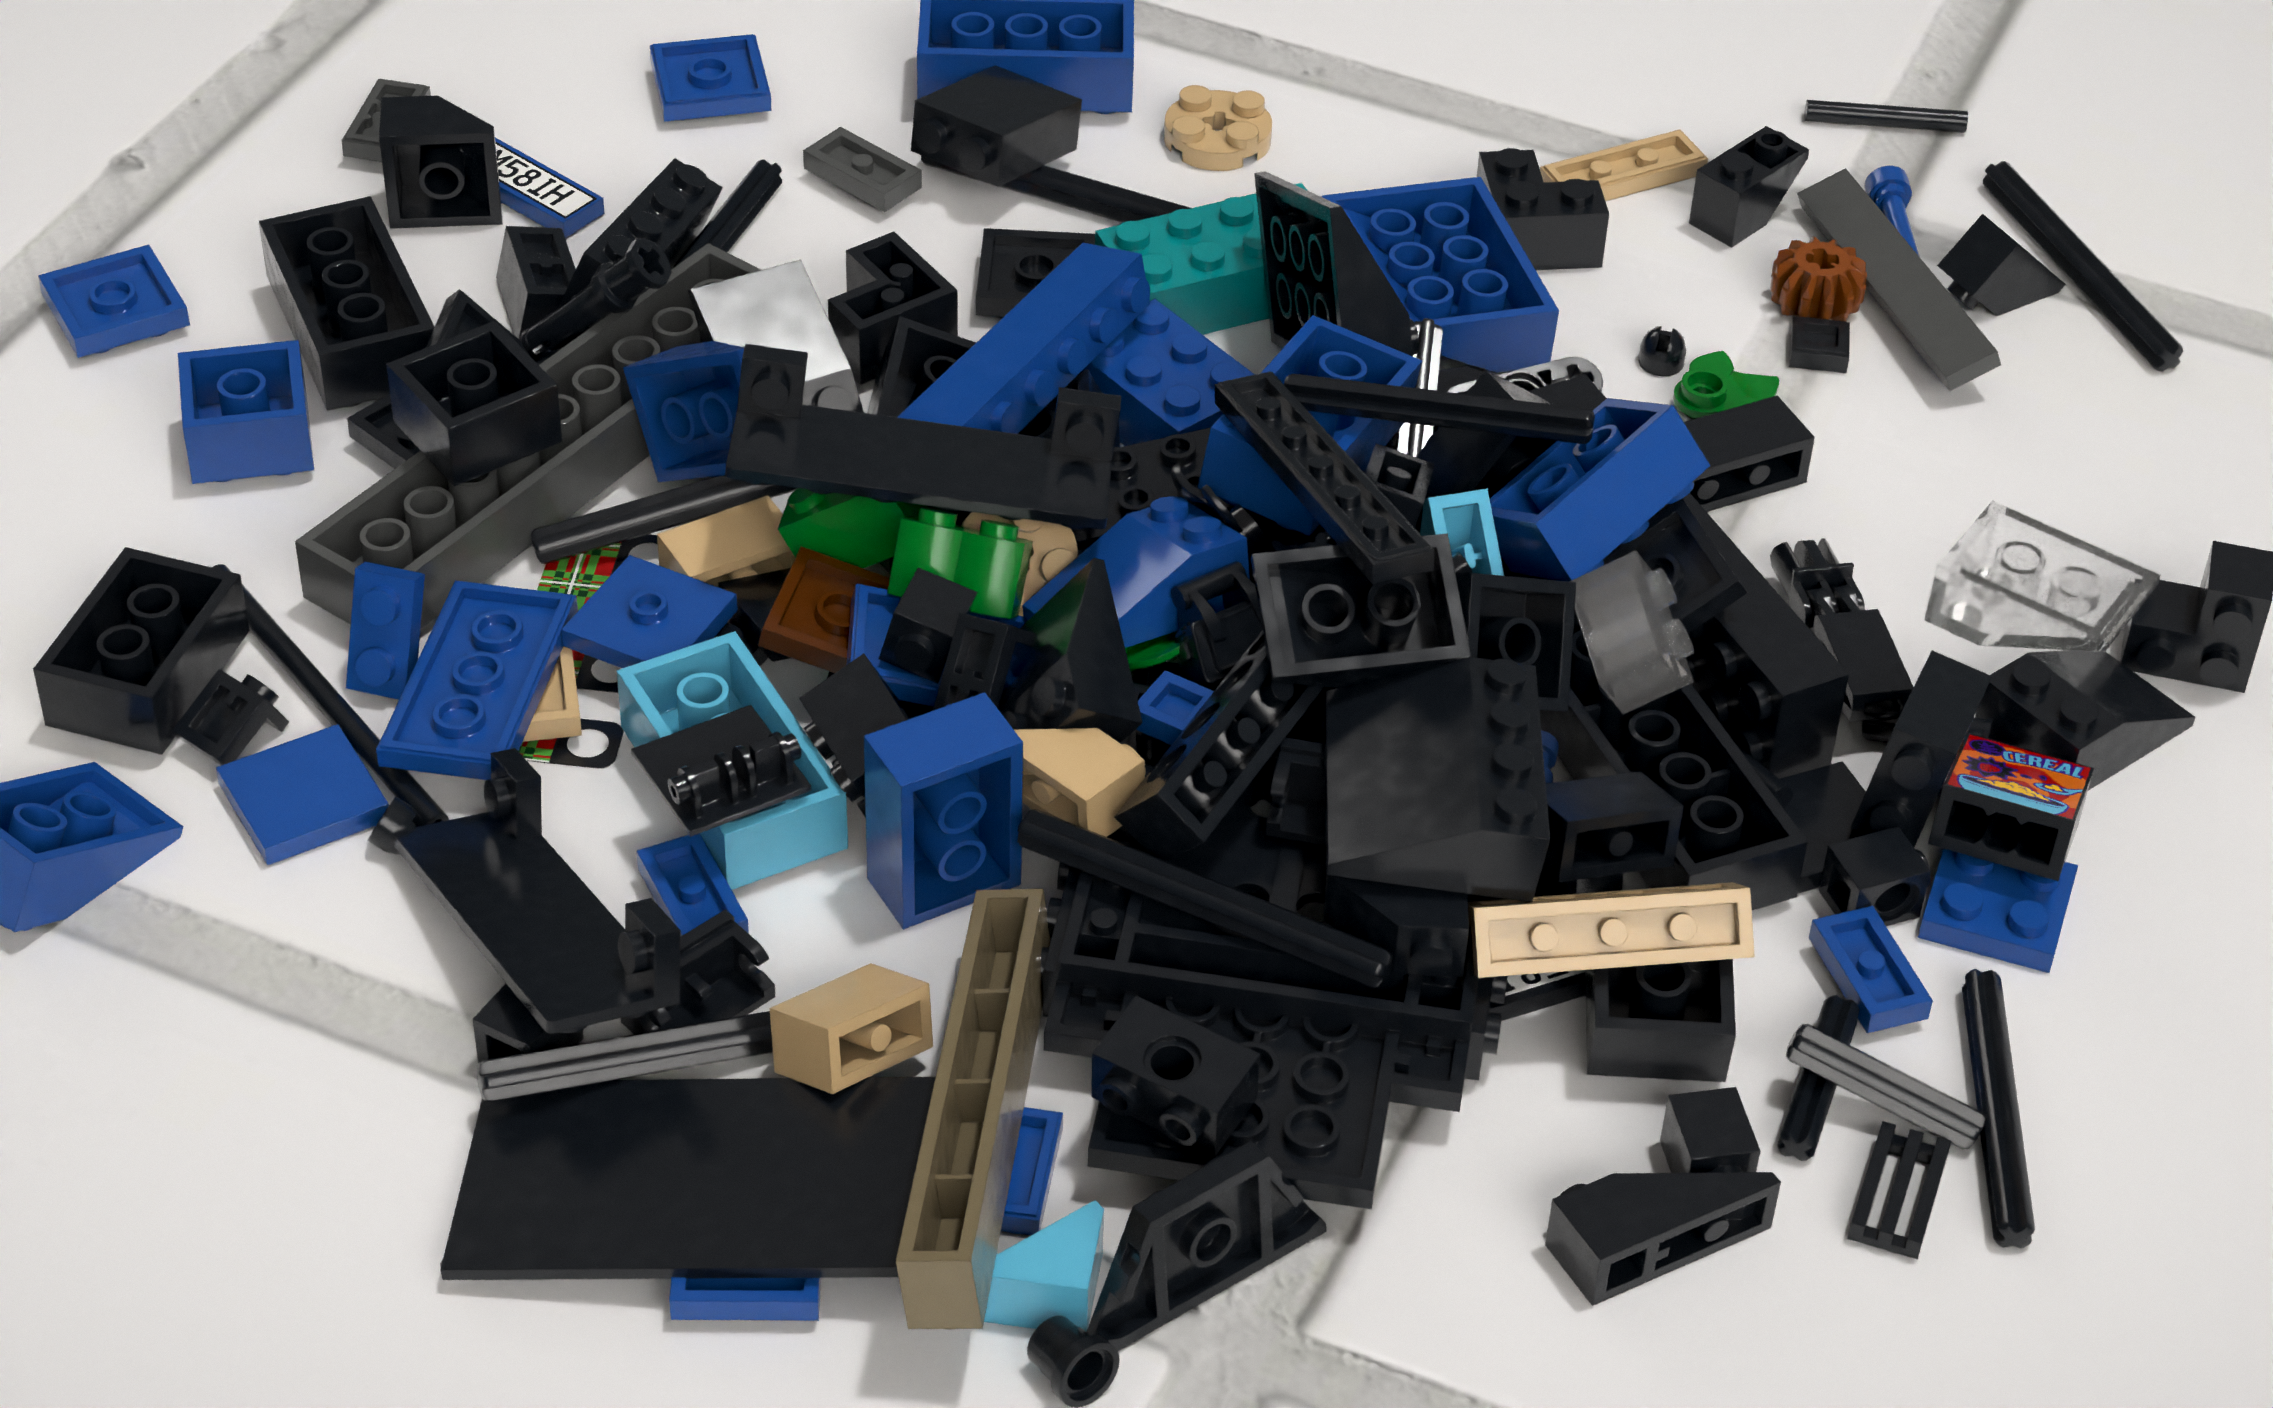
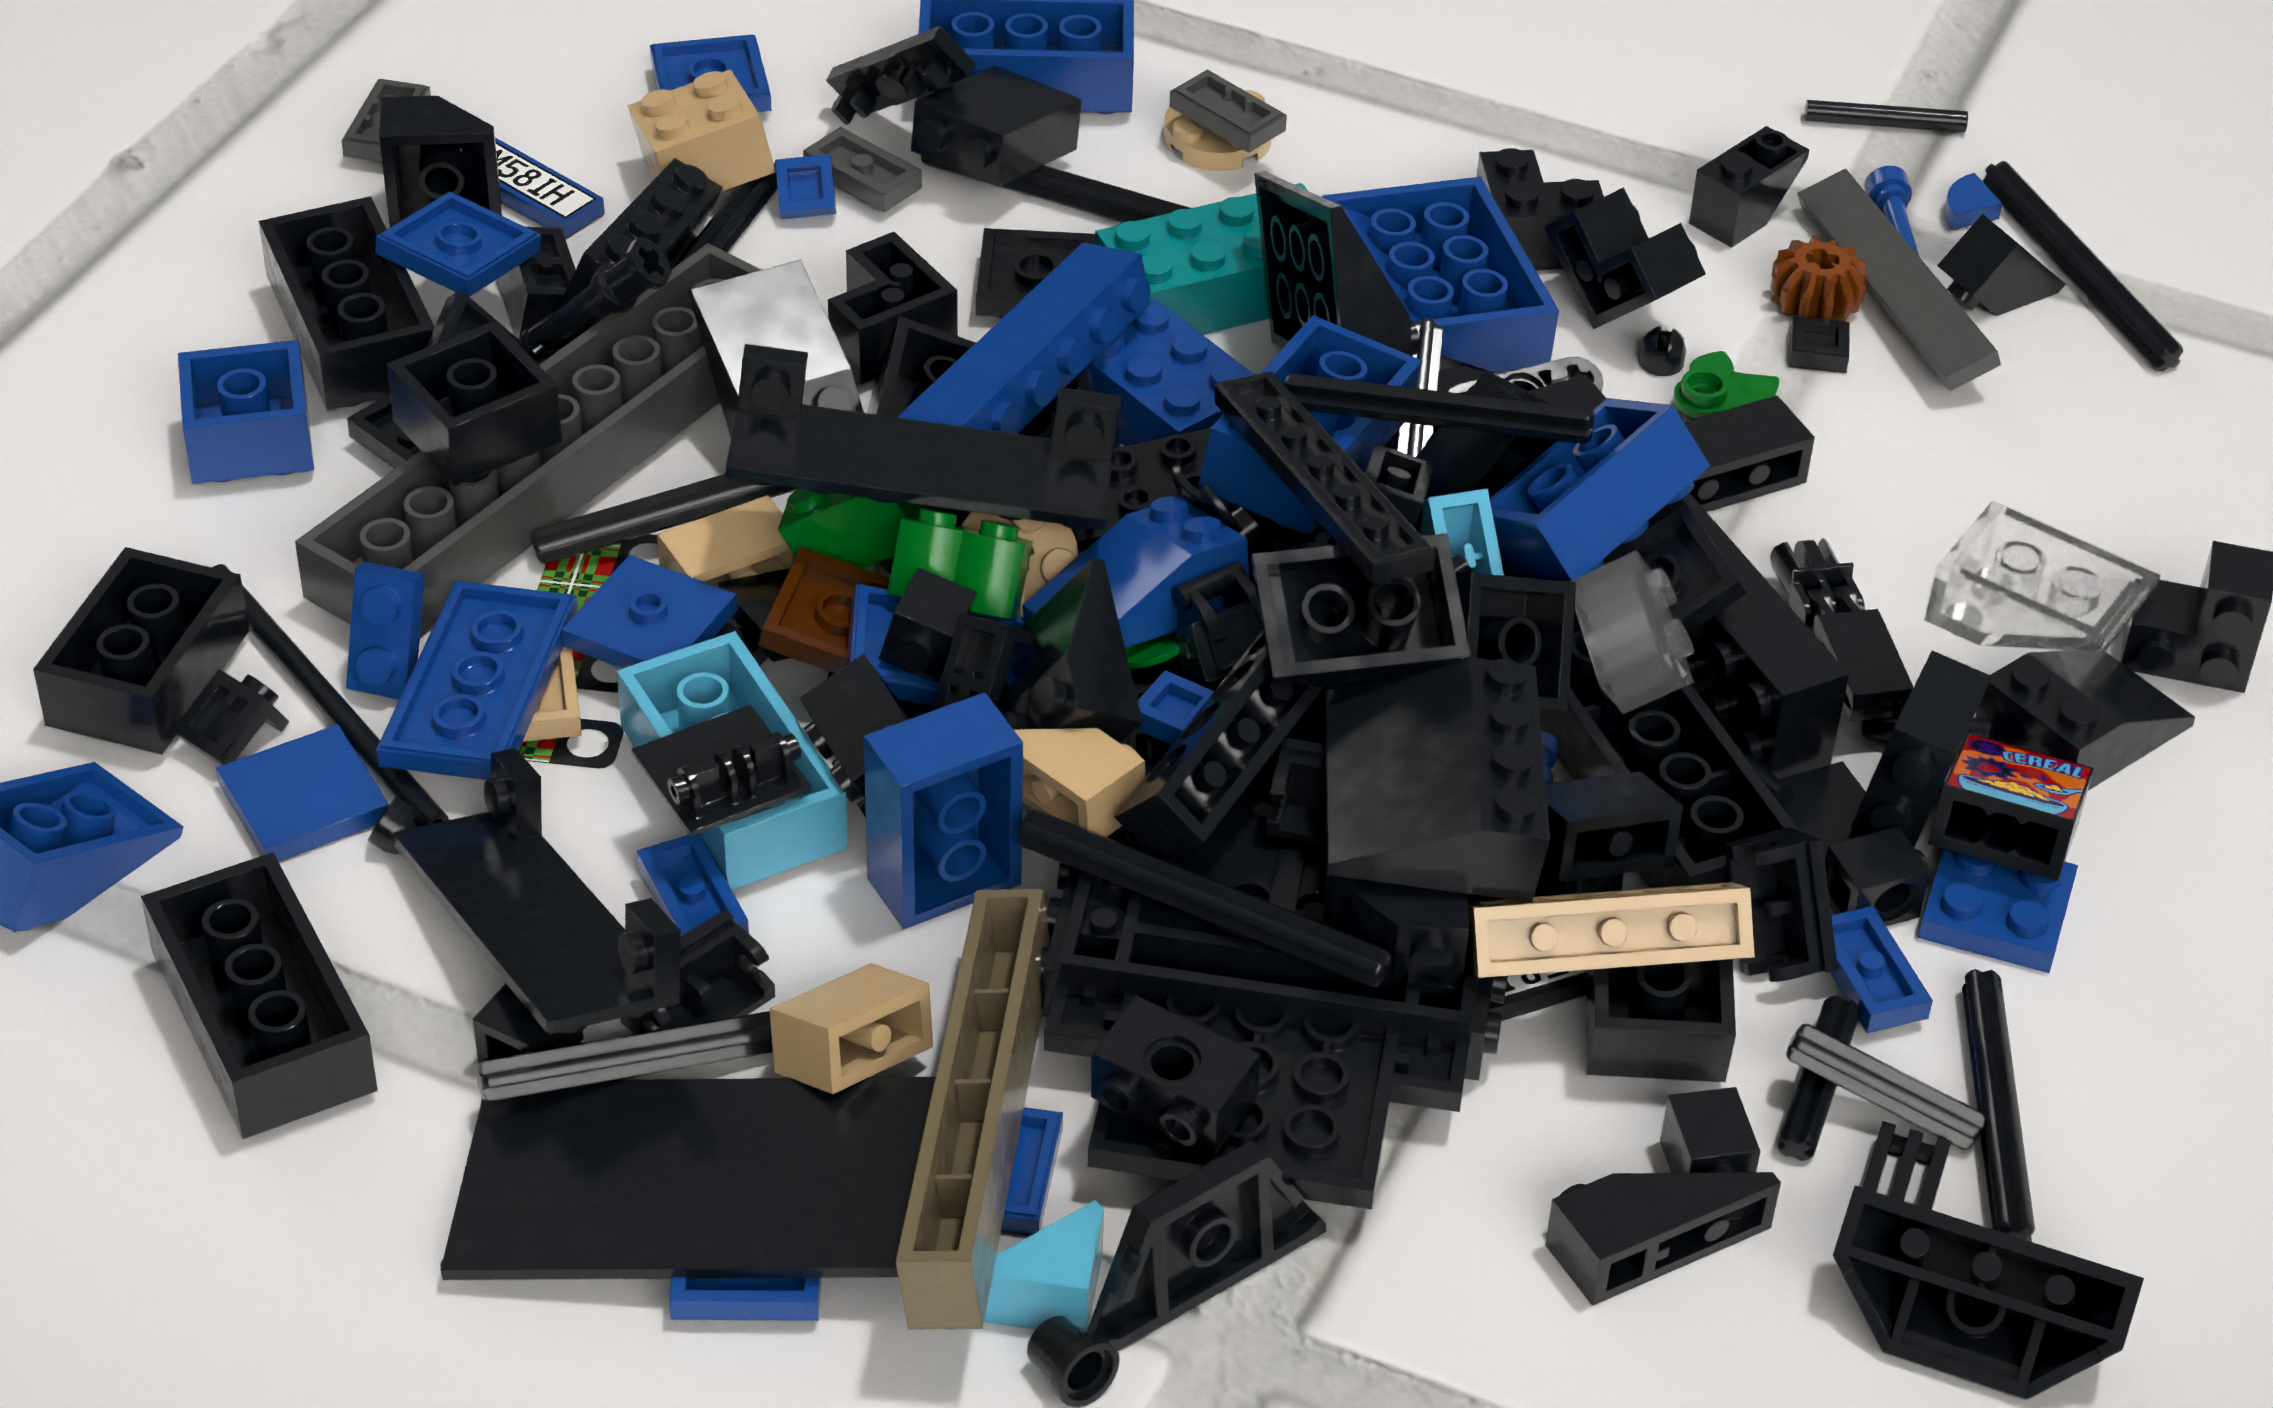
blue plate [38,244,190,358] -> none
blue slope [623,341,744,483] -> none
tan tile [1540,129,1708,201] -> none
none -> black brick [141,852,378,1139]
none -> blue plate [375,192,541,297]
none -> tan brick [627,69,776,192]
none -> blue plate [775,154,837,219]
none -> black plate [826,26,976,125]
none -> dark grey plate [1169,69,1287,153]
none -> black brick [1544,187,1706,329]
none -> black hinge [1724,827,1838,982]
none -> black wedge [1833,1186,2144,1401]
none -> blue tile [1945,173,2002,230]

